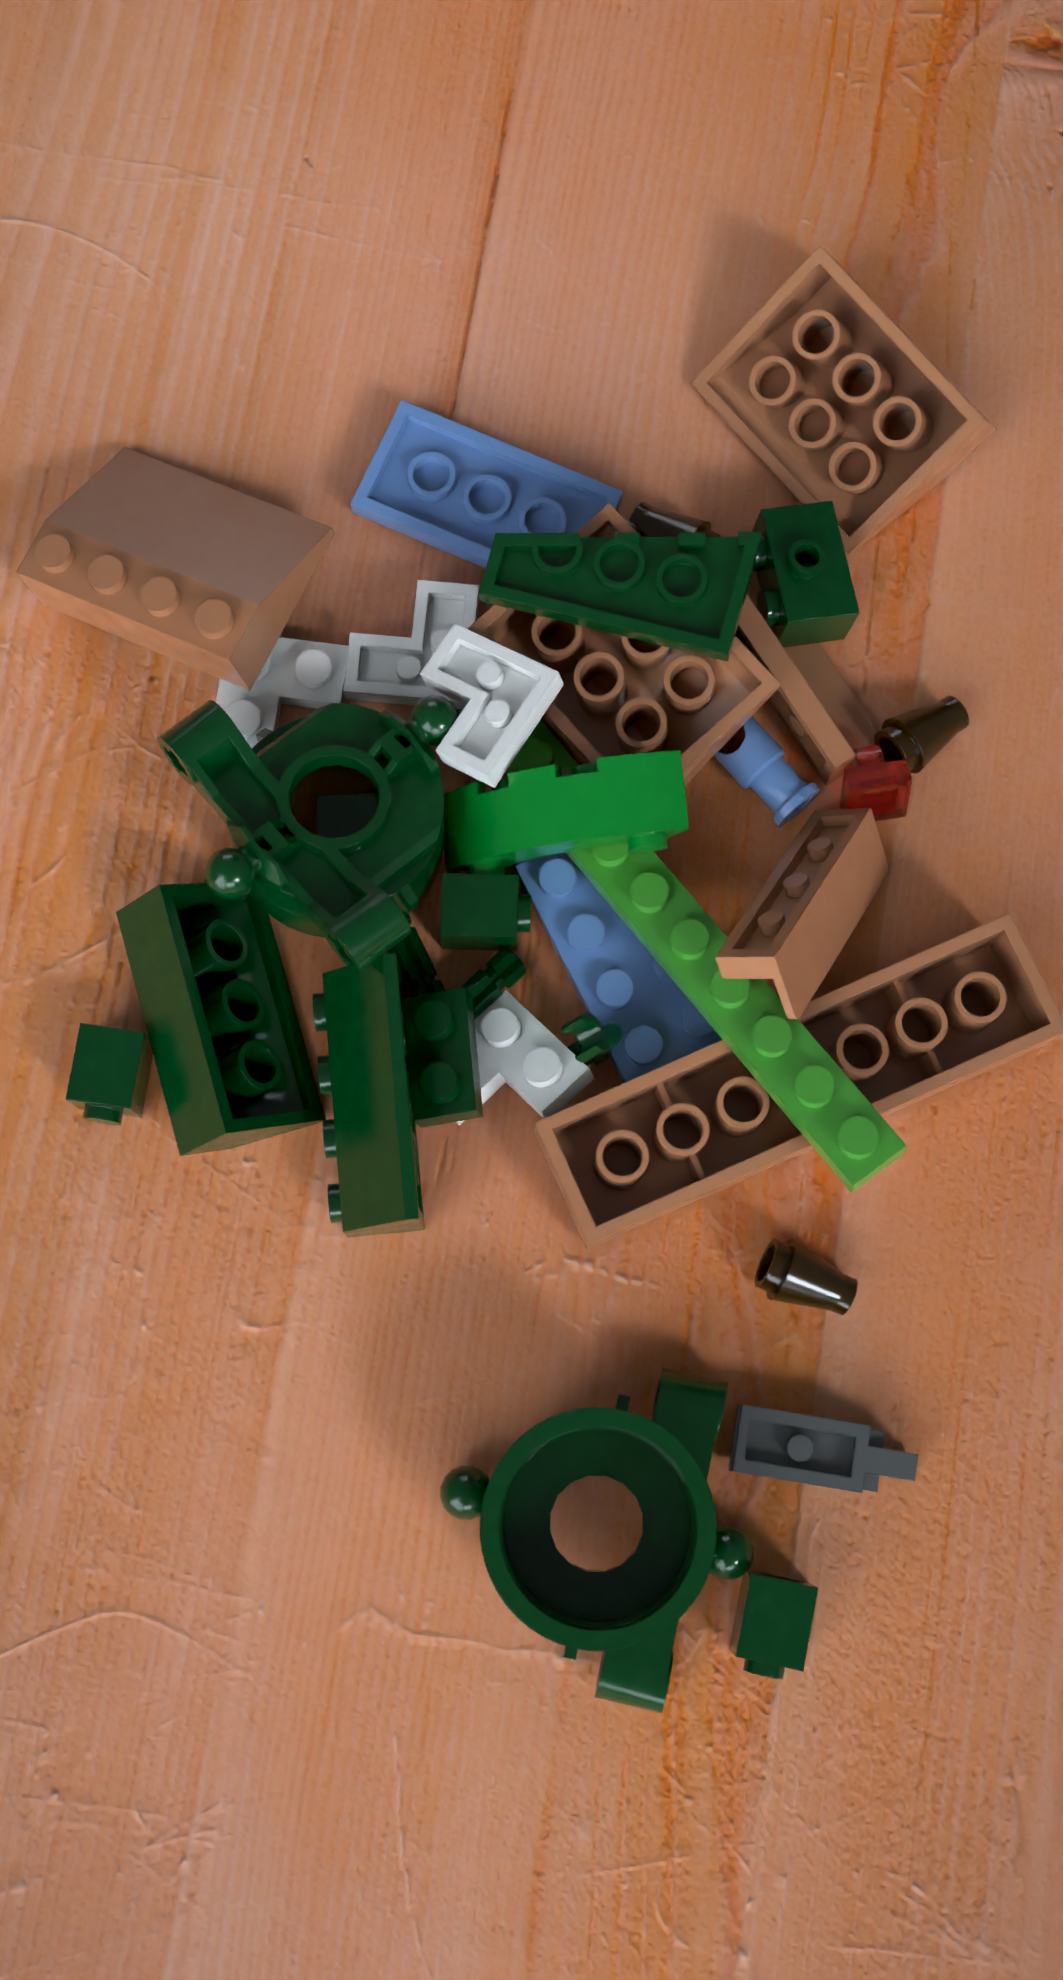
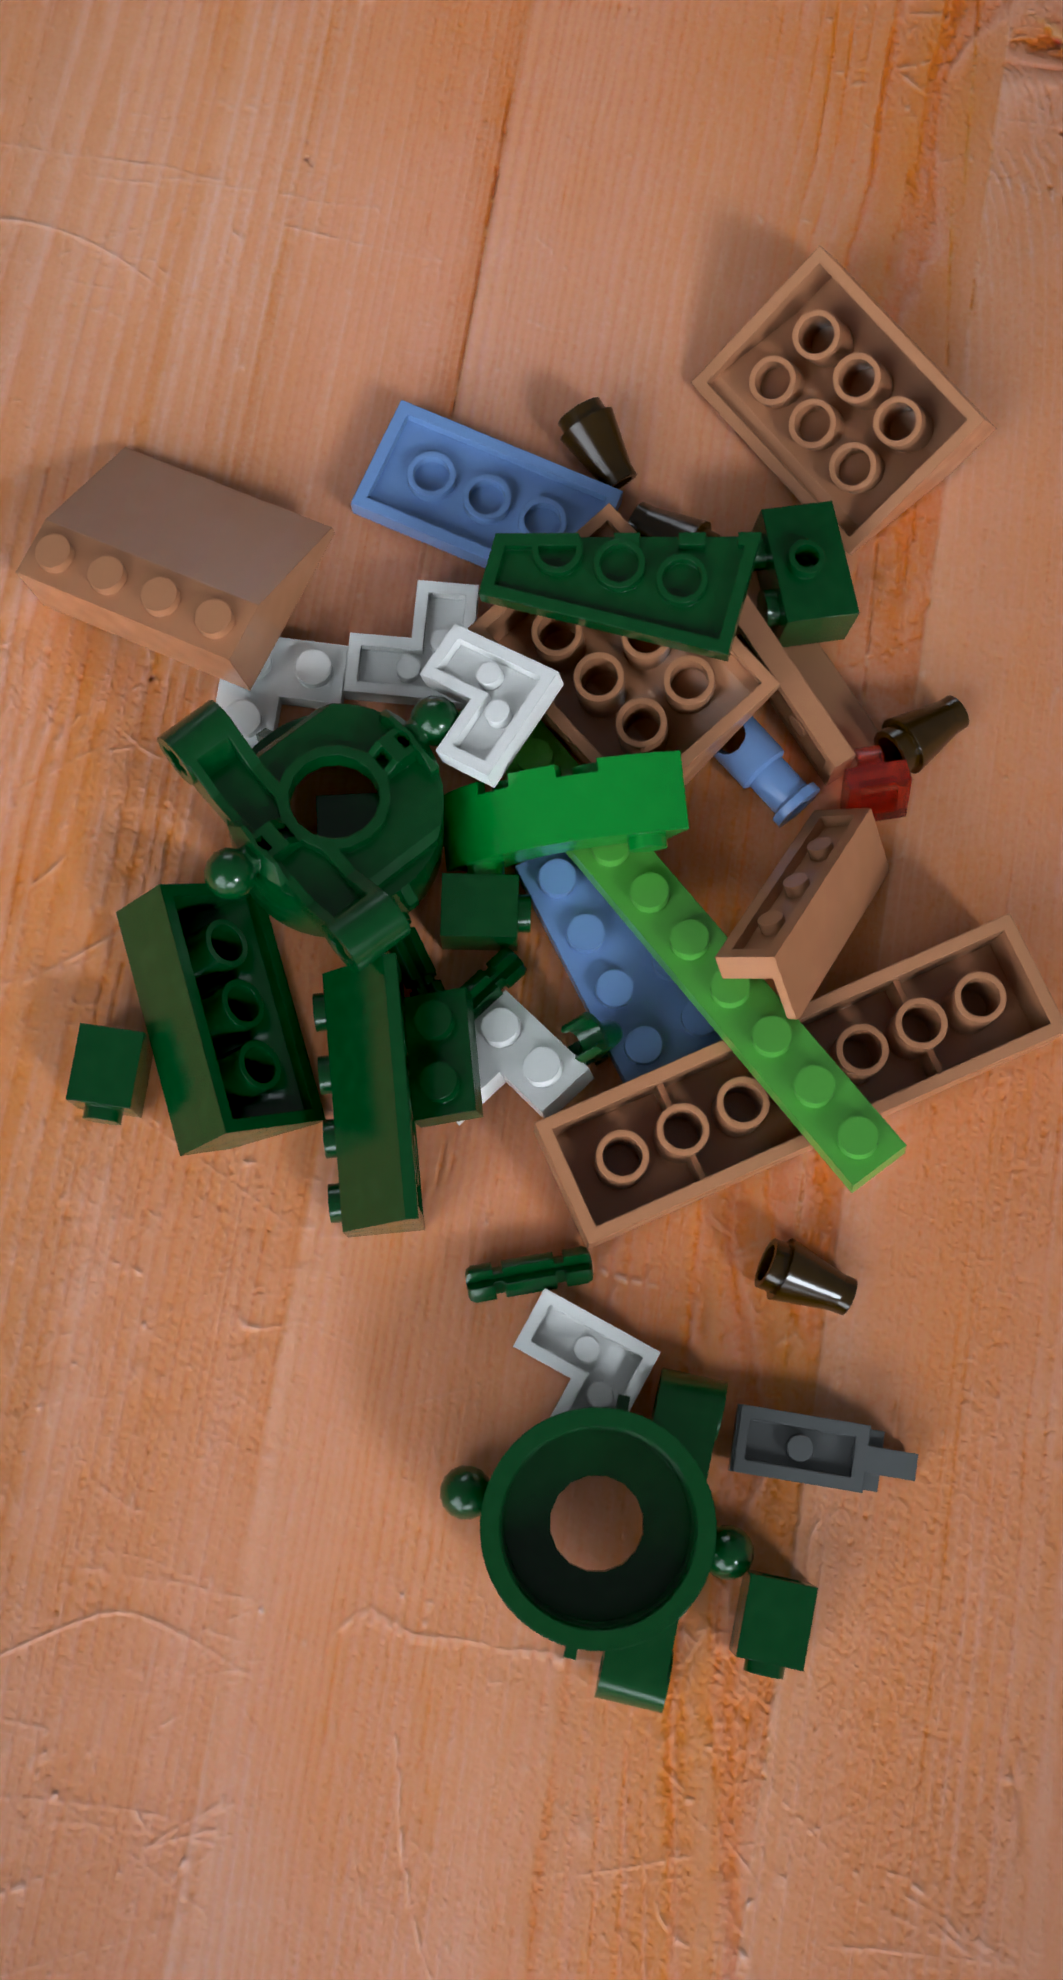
none -> dark green axle [465,1246,594,1303]
none -> white plate [513,1288,661,1417]
none -> dark brown cone [558,397,637,489]

